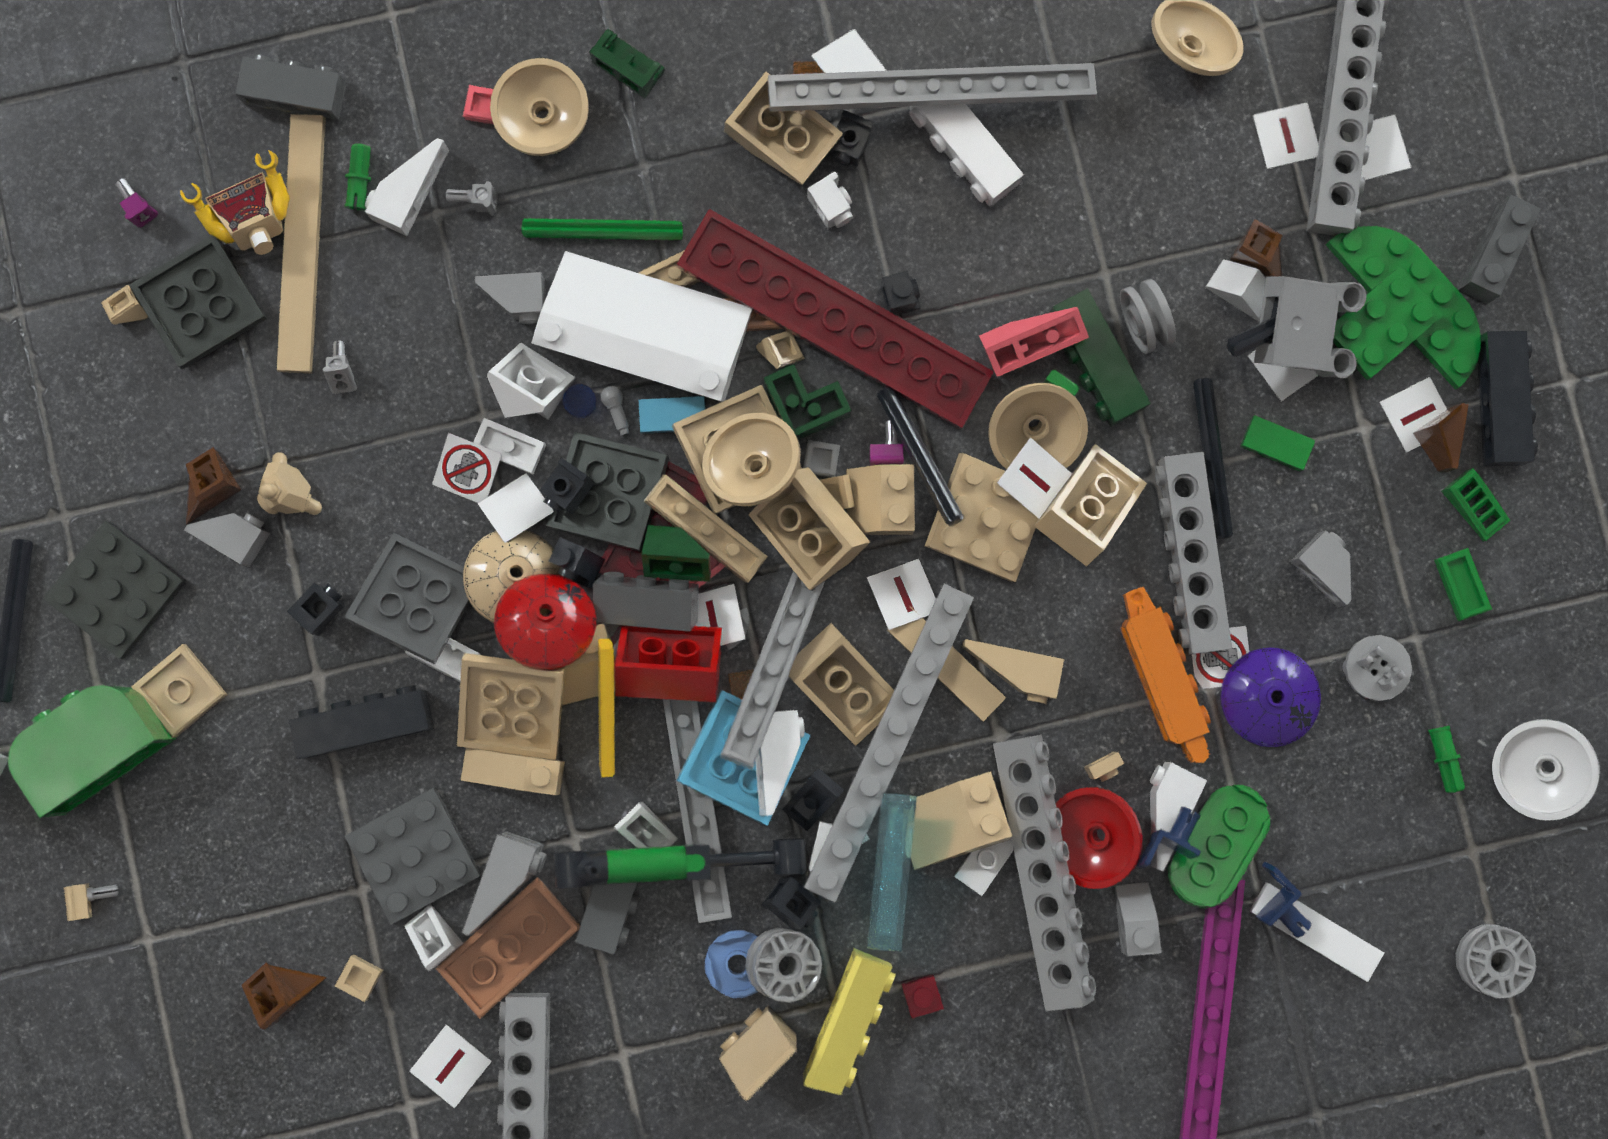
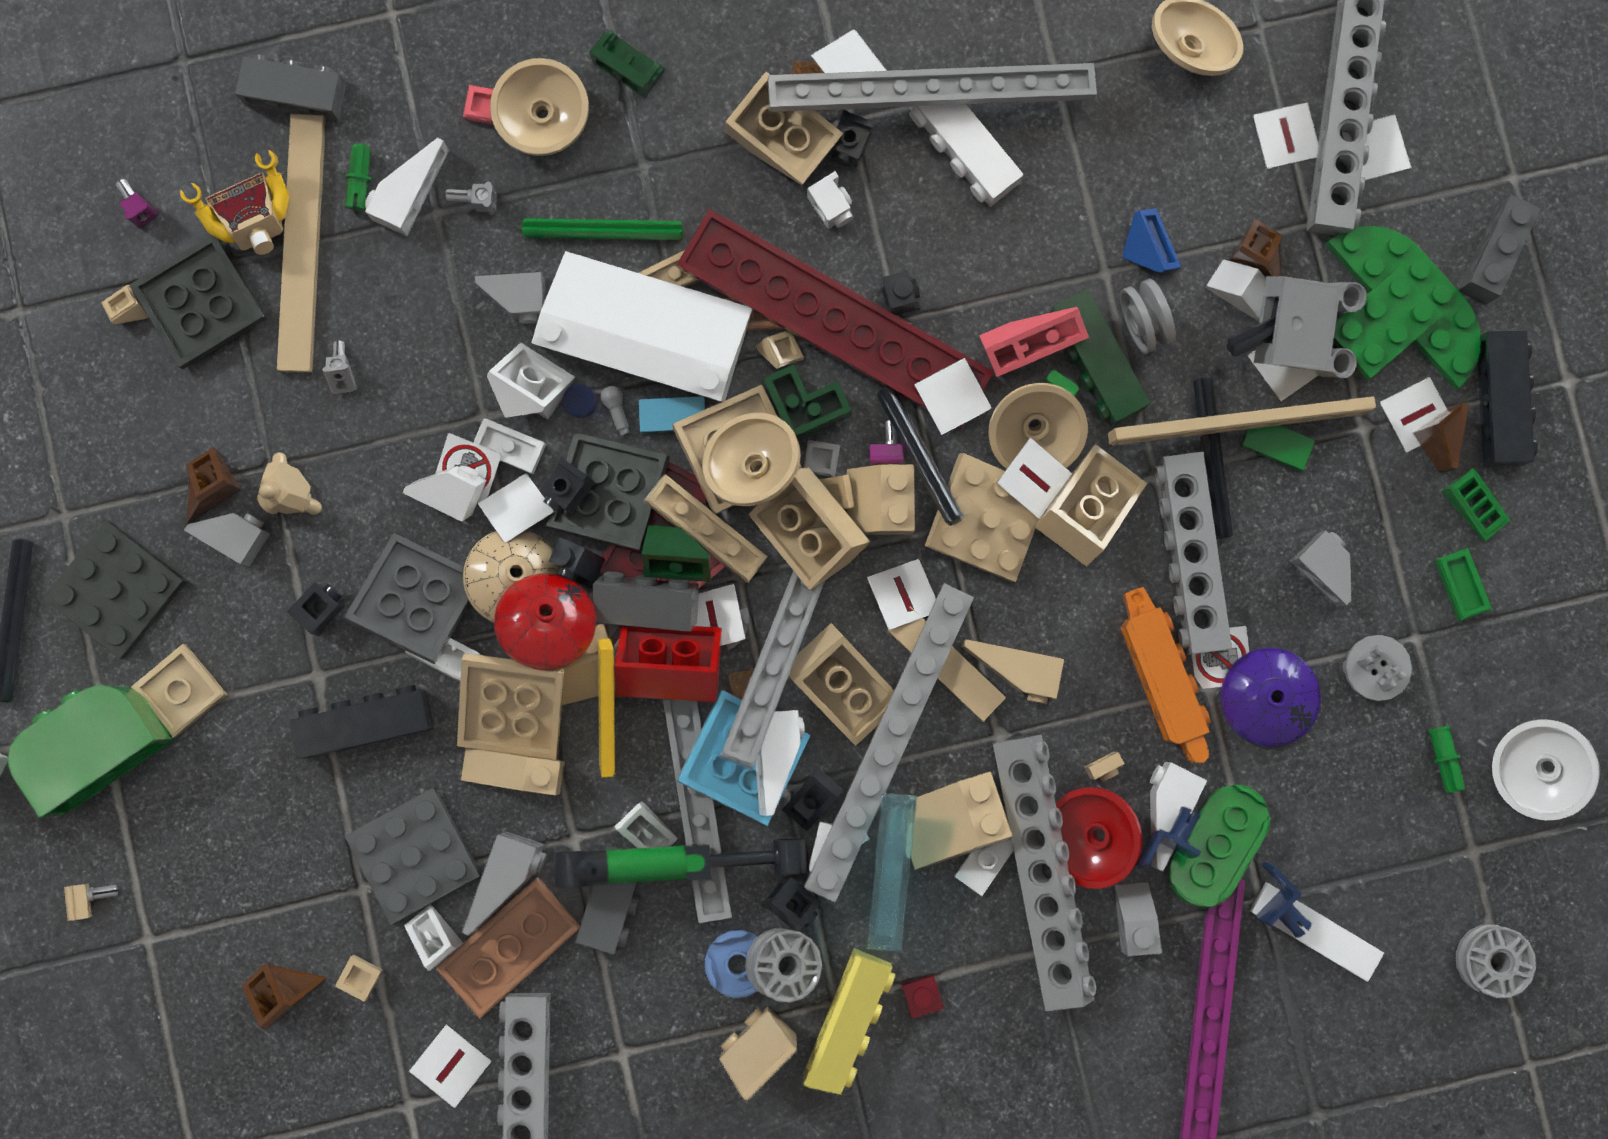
none -> white slope [403,466,486,521]
none -> white sticker [914,358,992,435]
none -> tan tile [1108,396,1376,446]
none -> blue slope [1122,208,1181,273]

